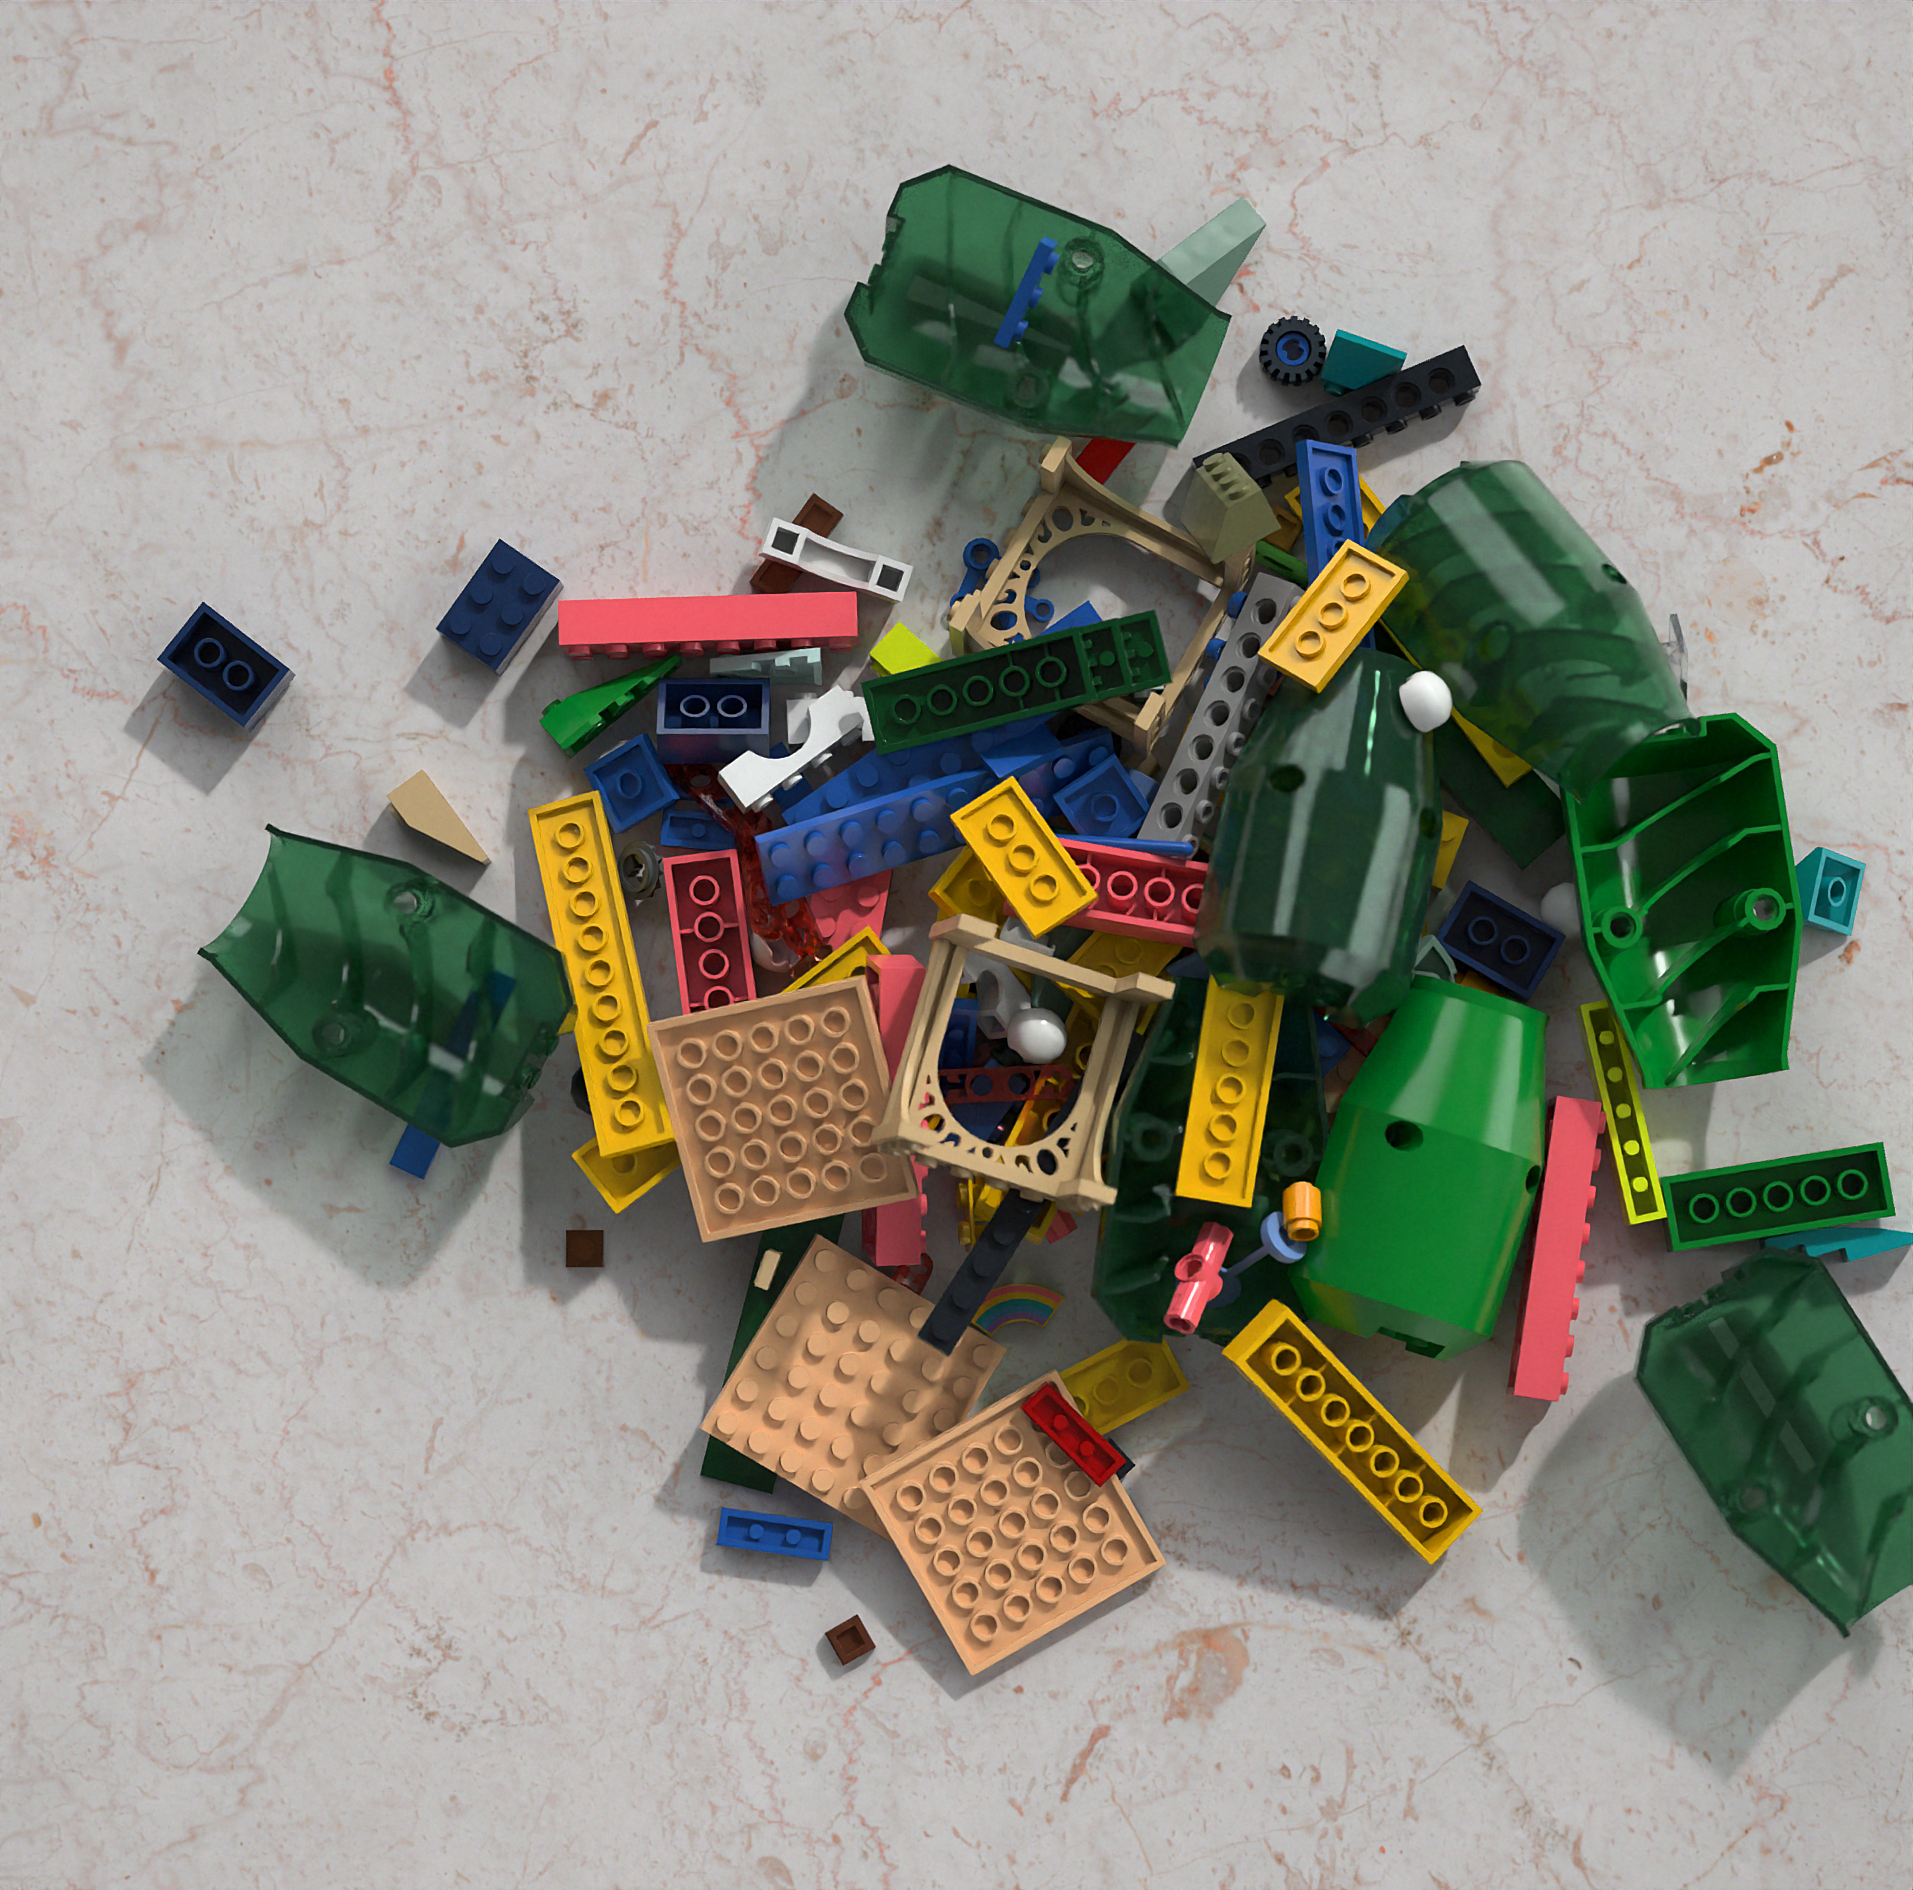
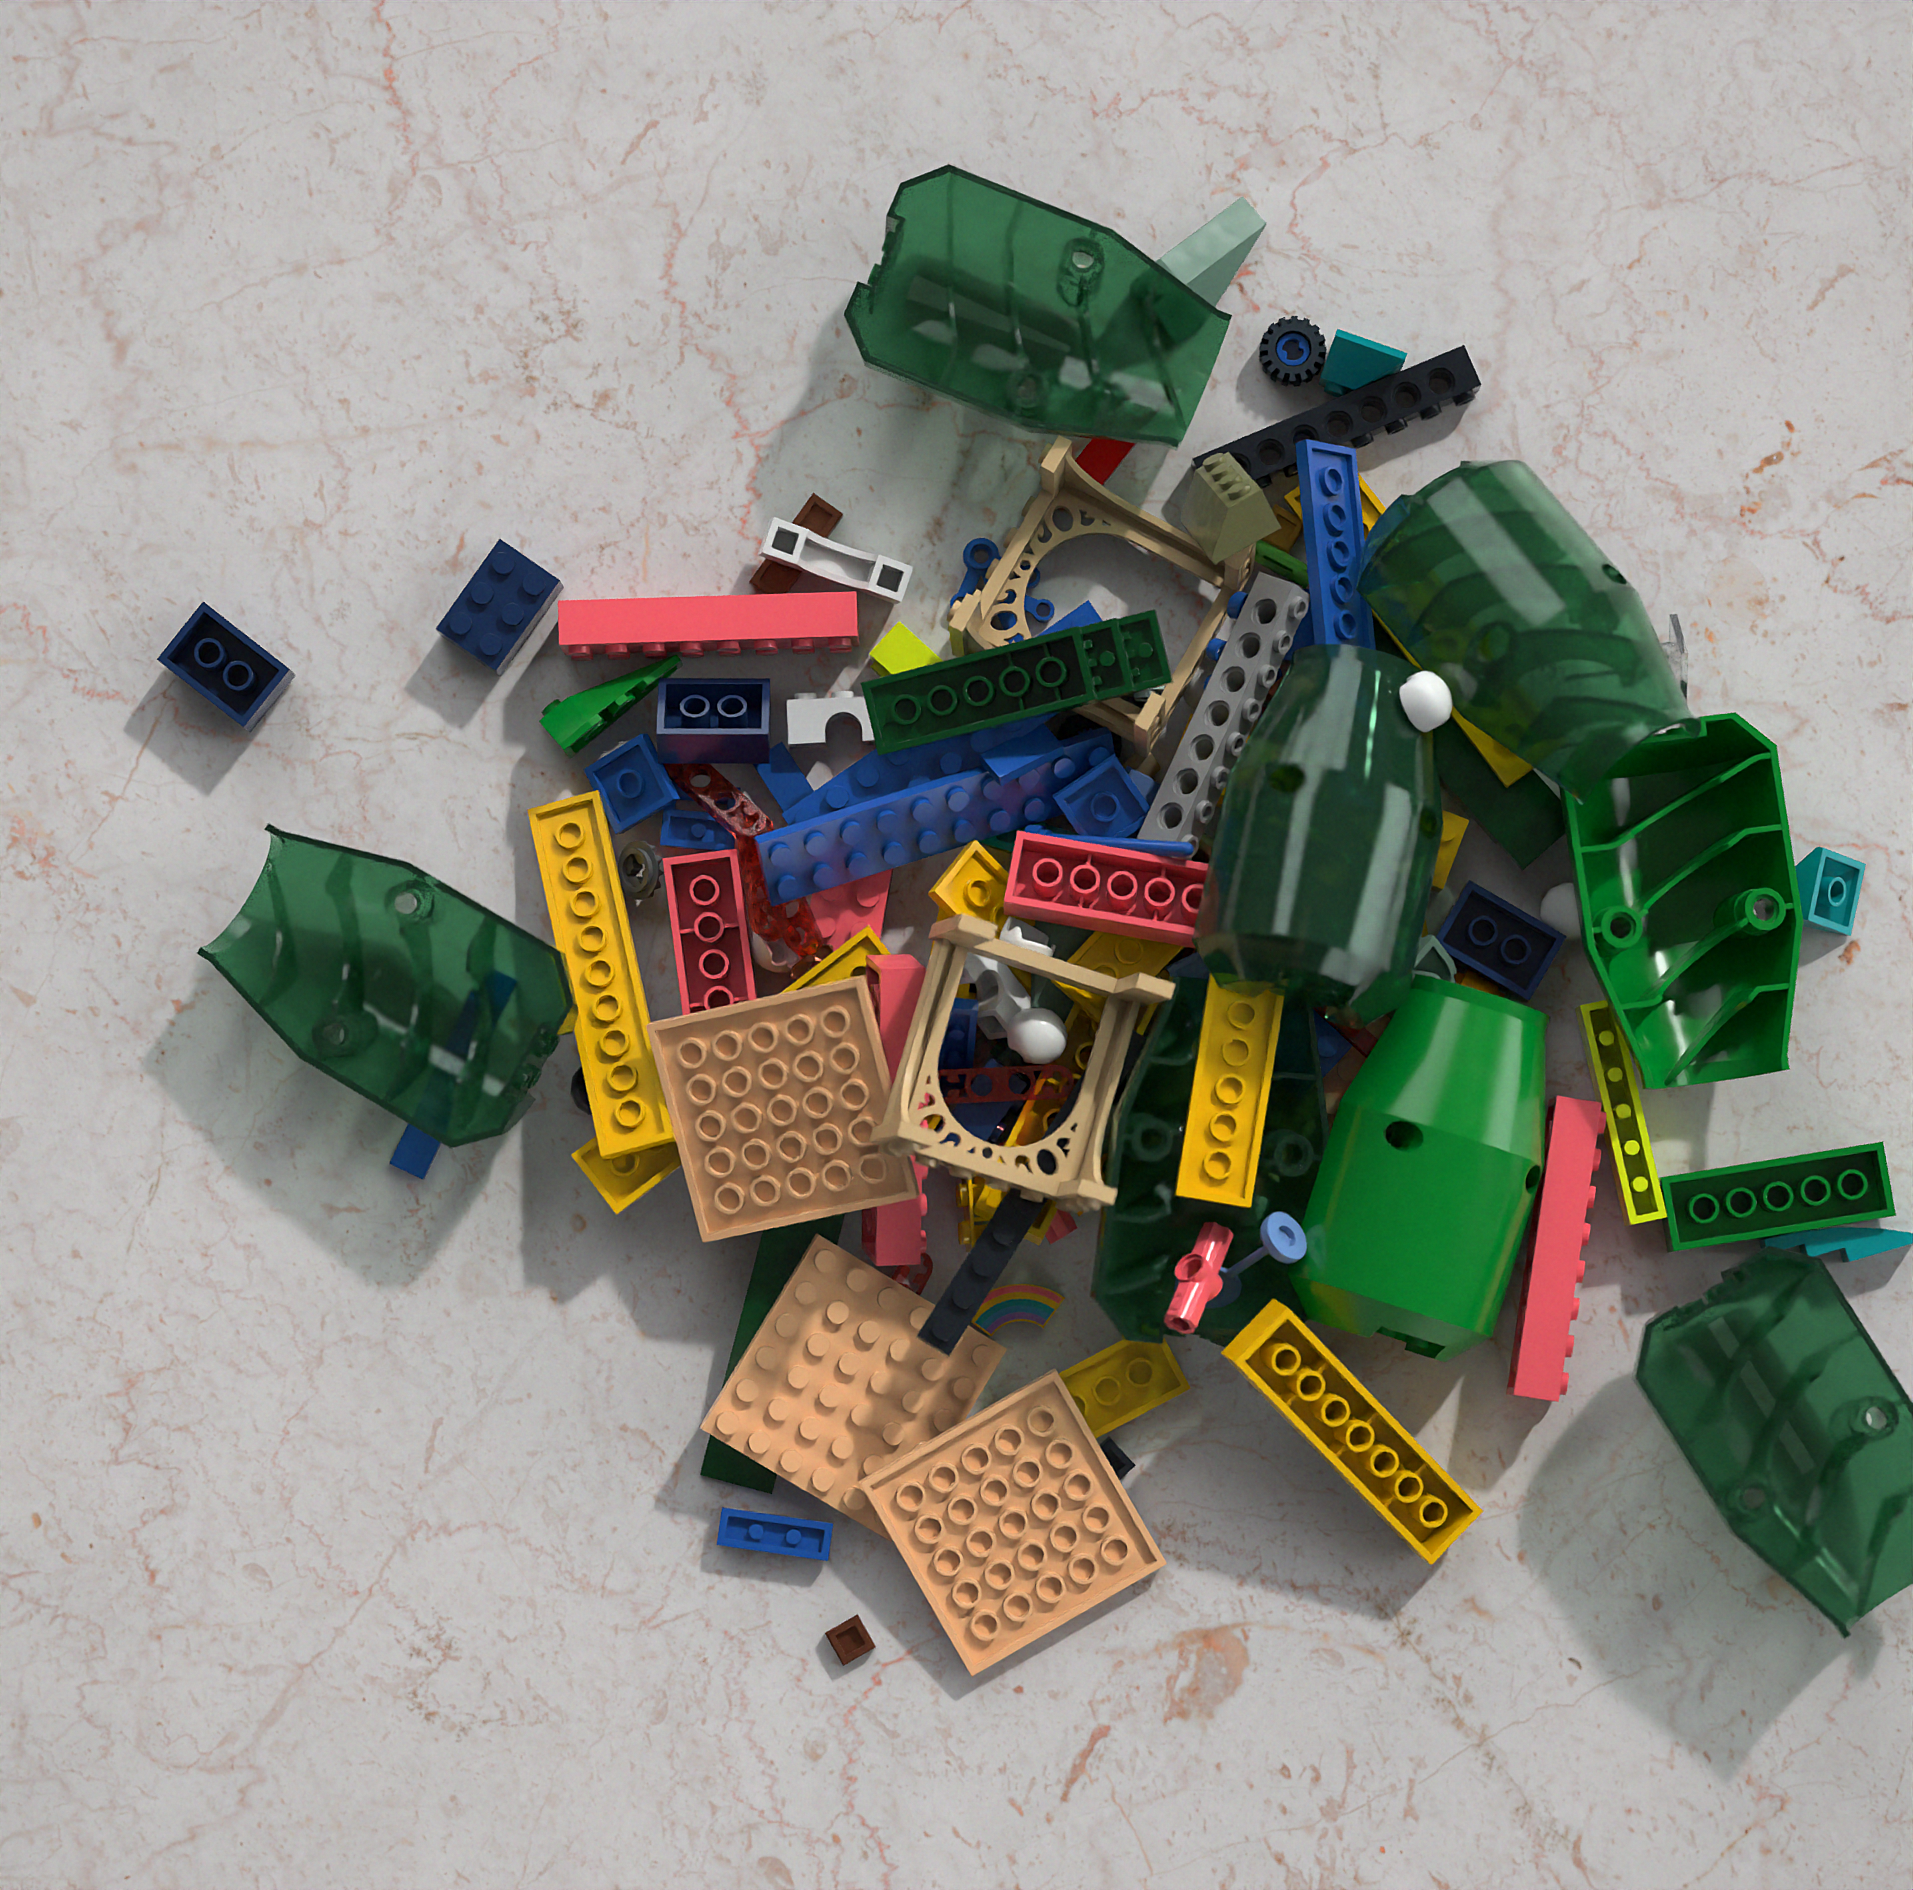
tan slope [386,769,492,866] -> none
reddish brown plate [566,1230,604,1267] -> none
light aqua wing [710,647,823,685] -> none
white arch [717,685,865,814] -> none
tan tile [754,1248,783,1290] -> none
yellow plate [950,776,1098,940] -> none
blue plate [993,236,1060,349] -> none
red tile [1020,1381,1126,1488] -> none
yellow plate [1258,539,1409,694] -> none
light orange brick [1283,1182,1322,1241] -> none

